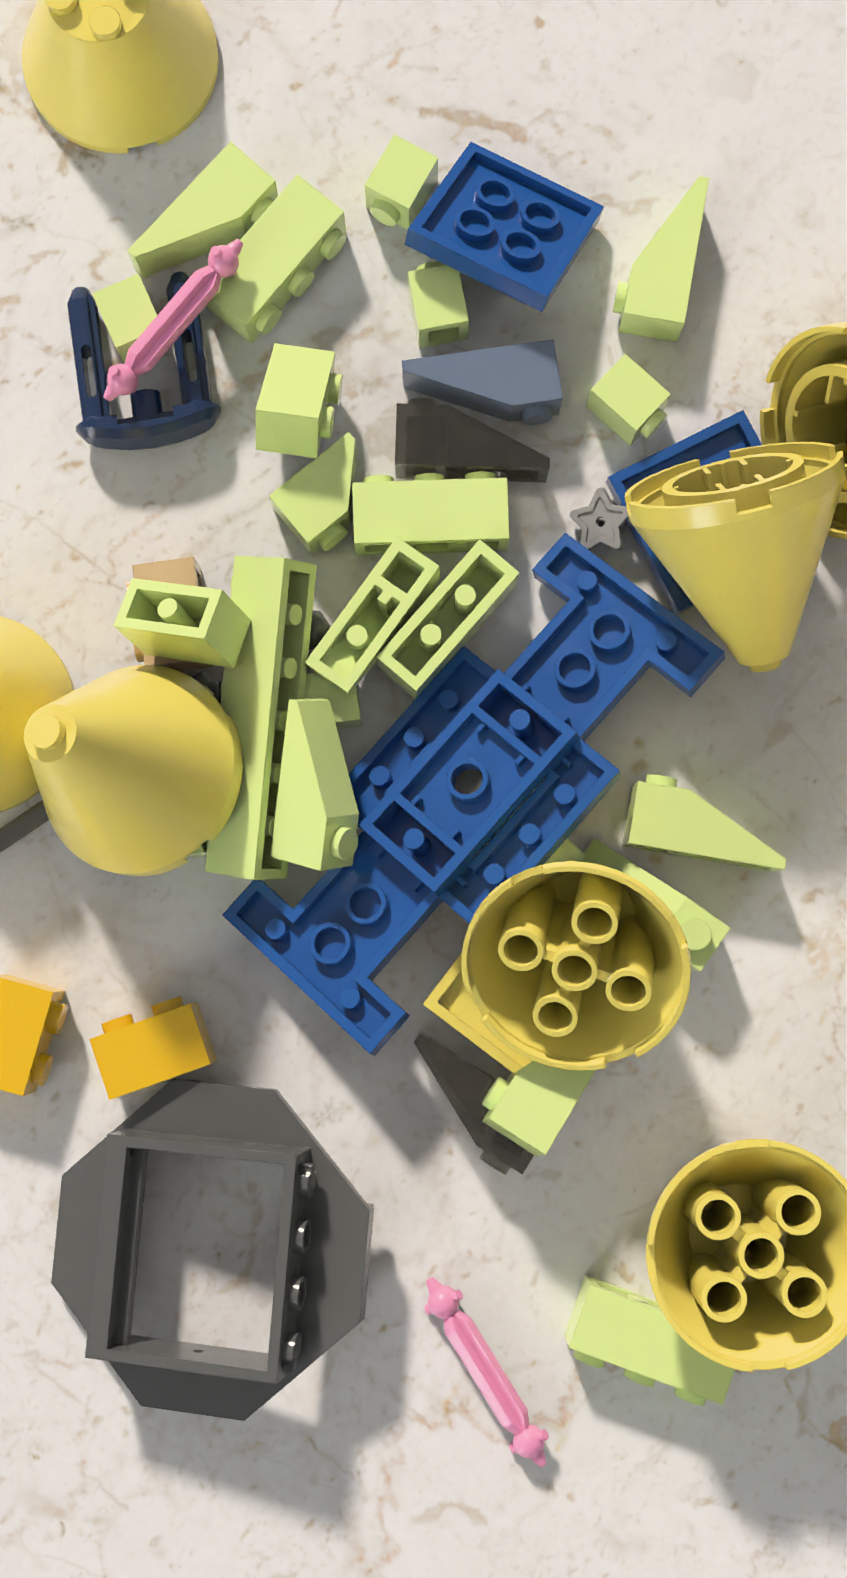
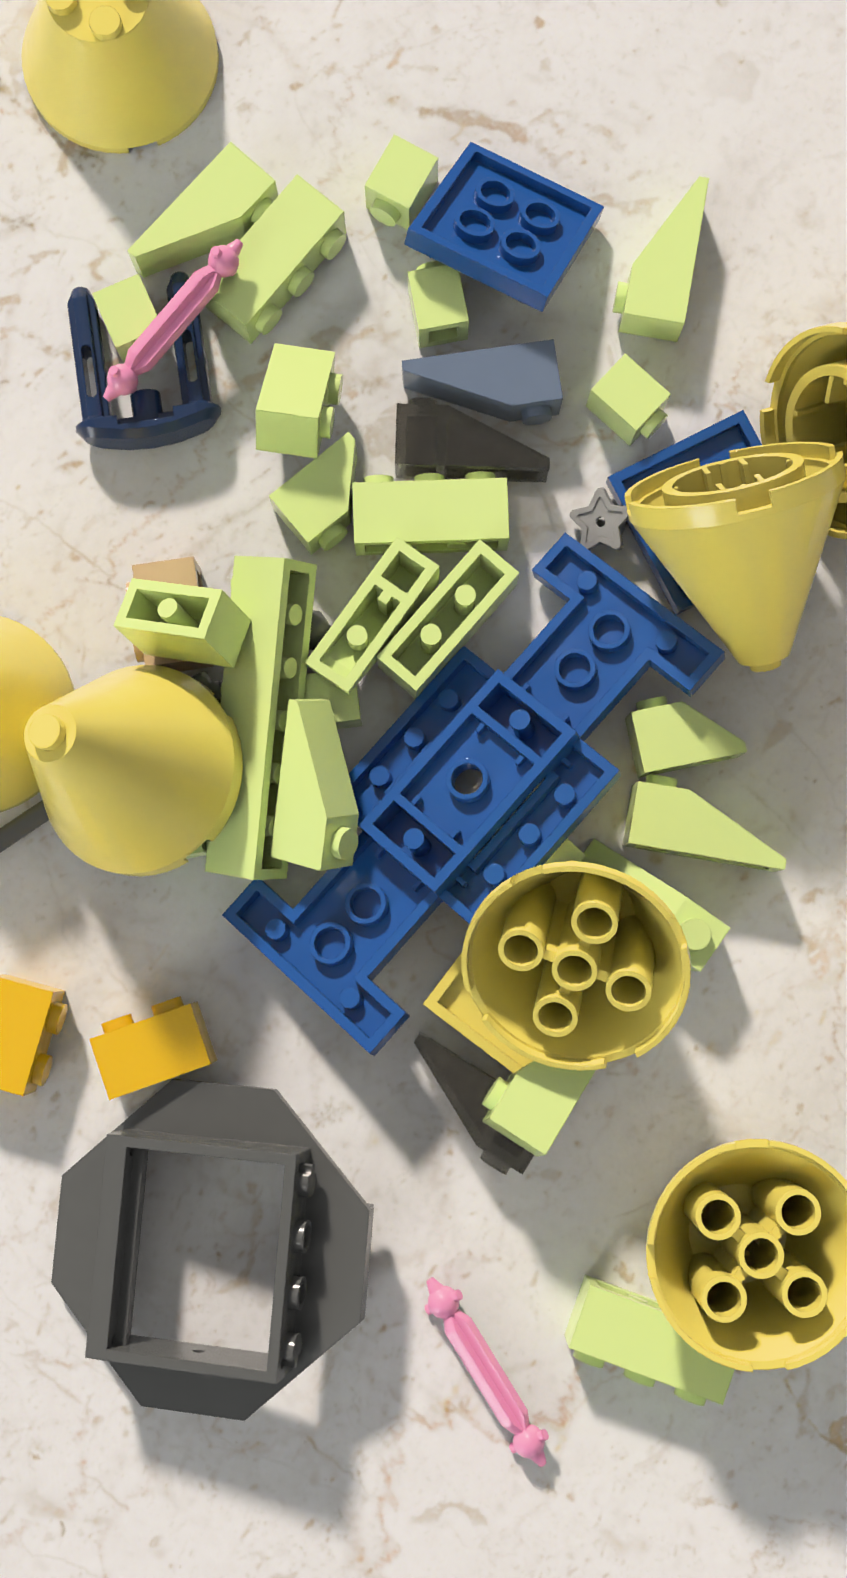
none -> yellowish green slope [625,696,747,778]

